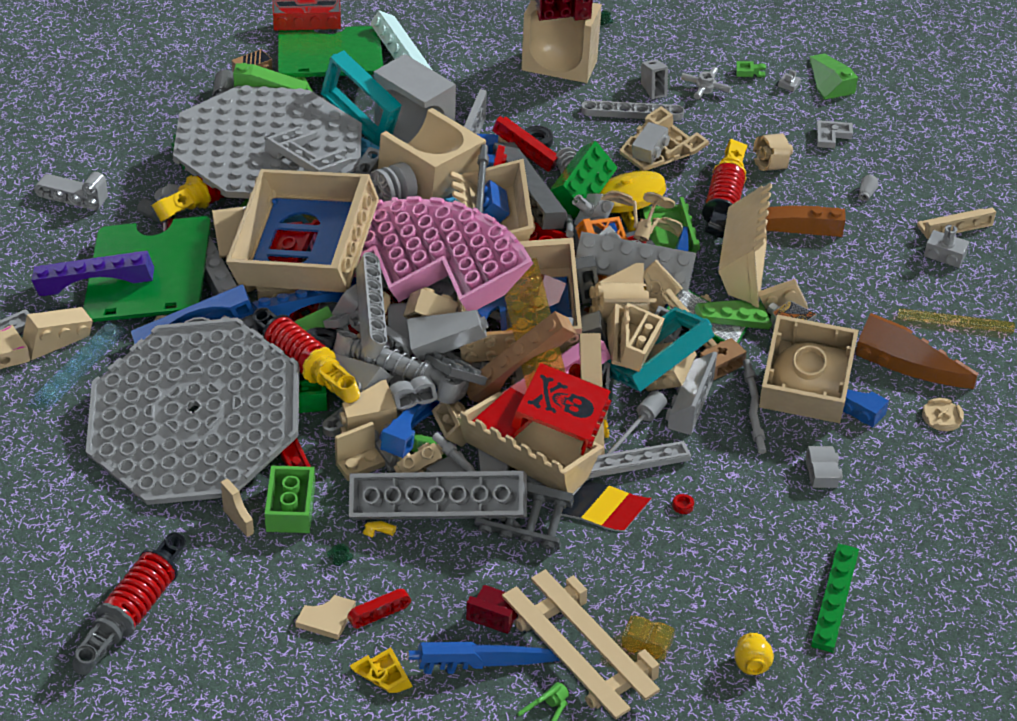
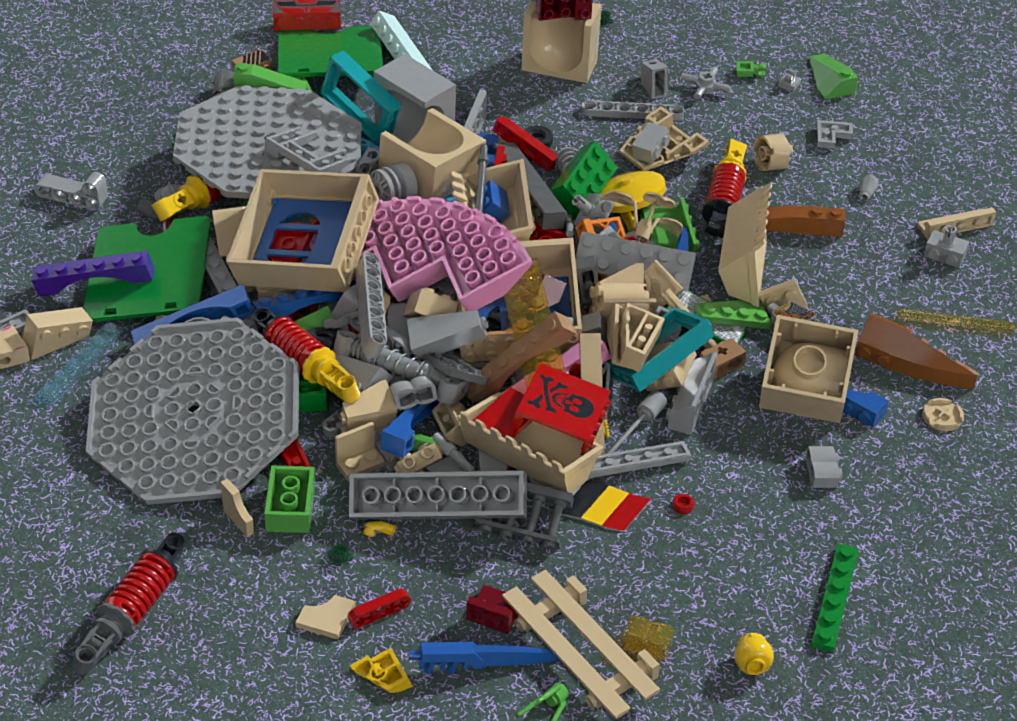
light grey bar [743,359,766,454] -> none

